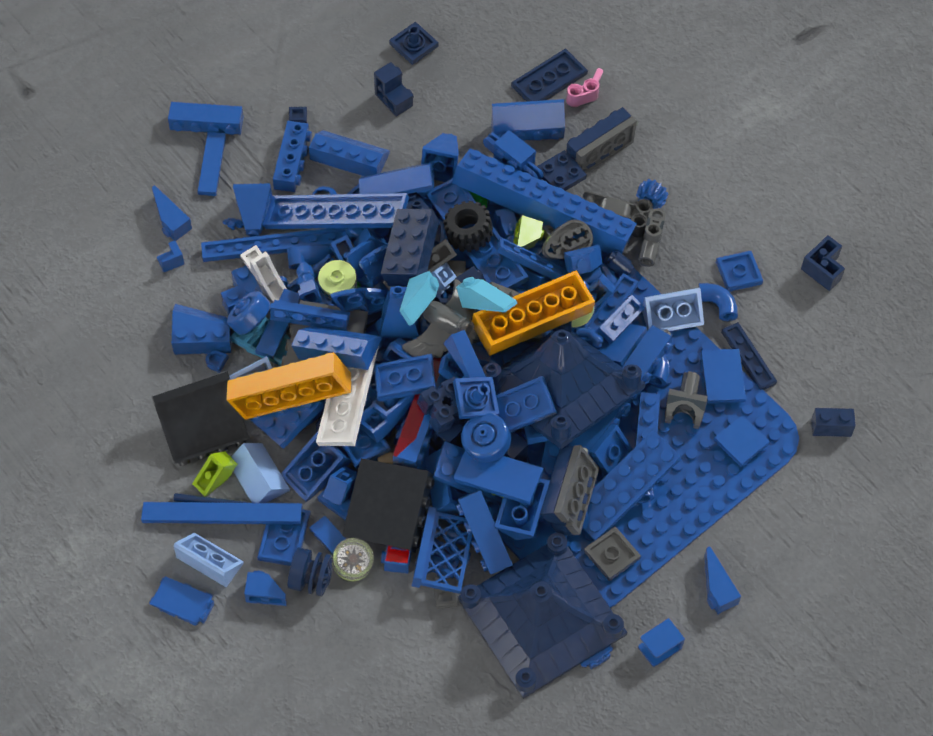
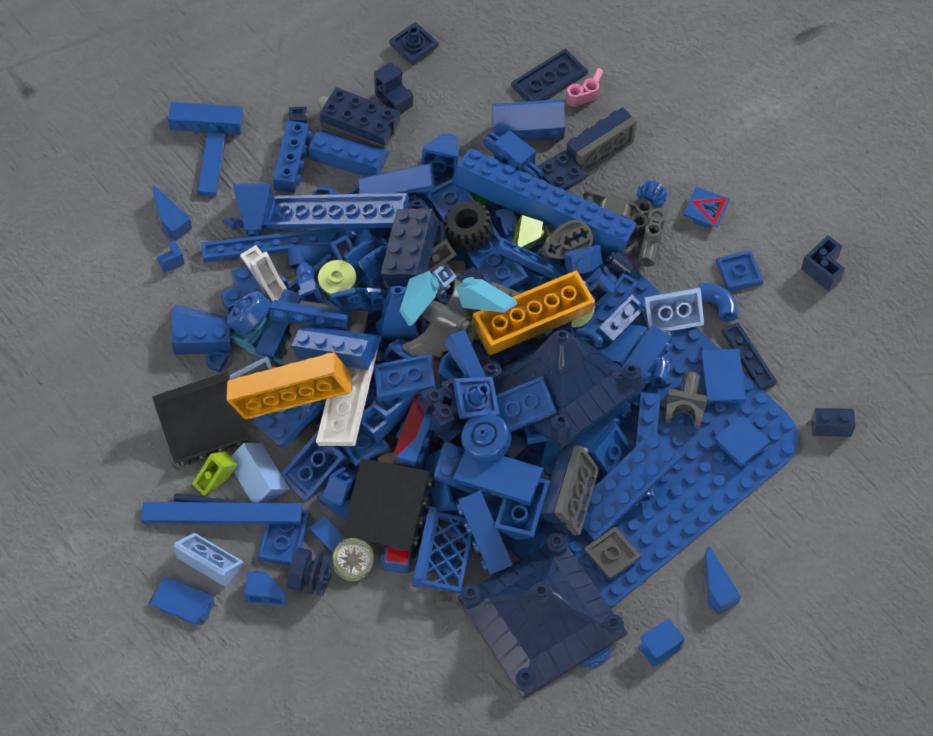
none -> dark blue piece [319,87,400,149]
none -> blue piece [683,187,730,228]

